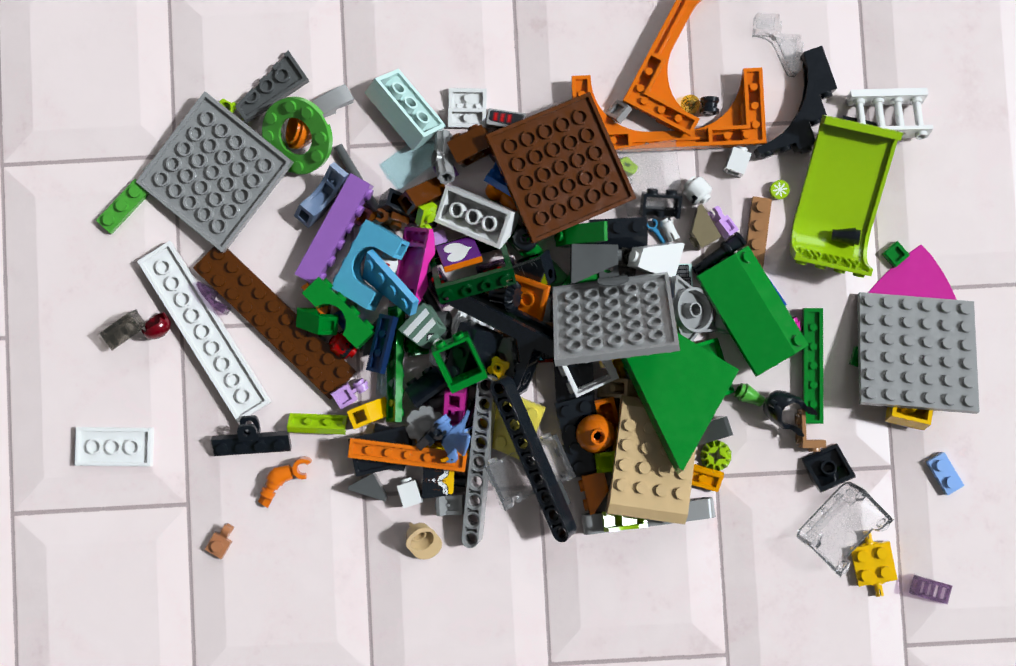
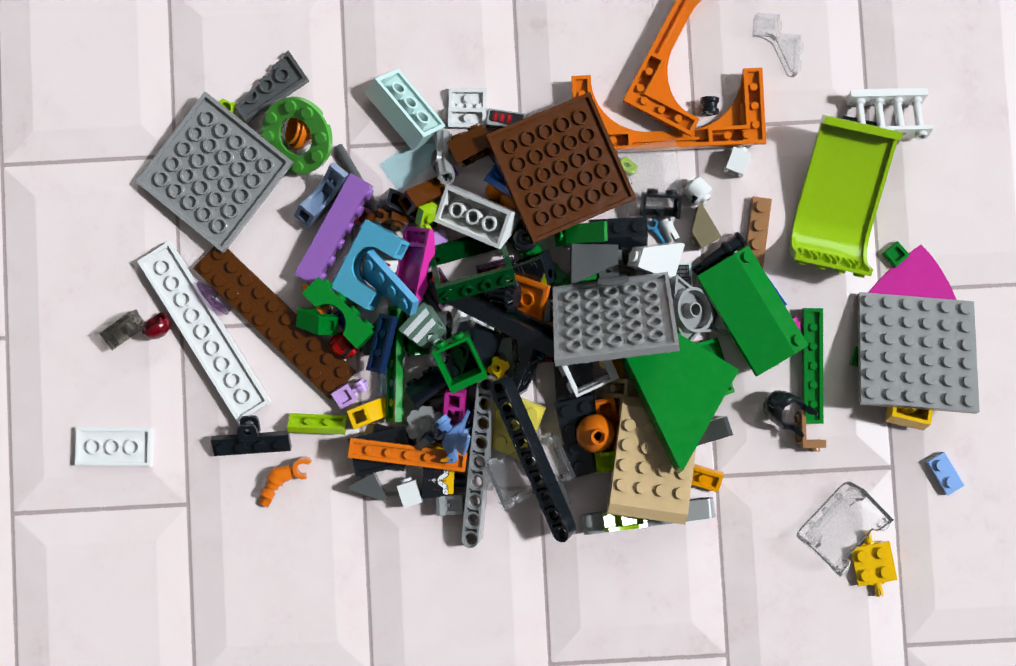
bright green plate [96,179,150,234] -> none
nougat plate [205,523,234,559] -> none
light grey slope [312,84,354,118] -> none
tan piece [406,522,442,560] -> none
tile [436,237,483,272] -> none
orange slope [578,472,609,515] -> none
light grey plate [605,99,632,124] -> none
clear yellow tile [680,95,700,114] -> none
lime gear [701,440,731,471] -> none
lavender plate [708,206,739,240] -> none
bright green cone [735,383,765,407] -> none
black arch [754,46,837,159] -> none
lime tile [769,180,790,200] -> none
black slope [802,444,856,493] -> none
black cone [831,228,861,247] -> none
clear purple slope [909,574,953,604] -> none

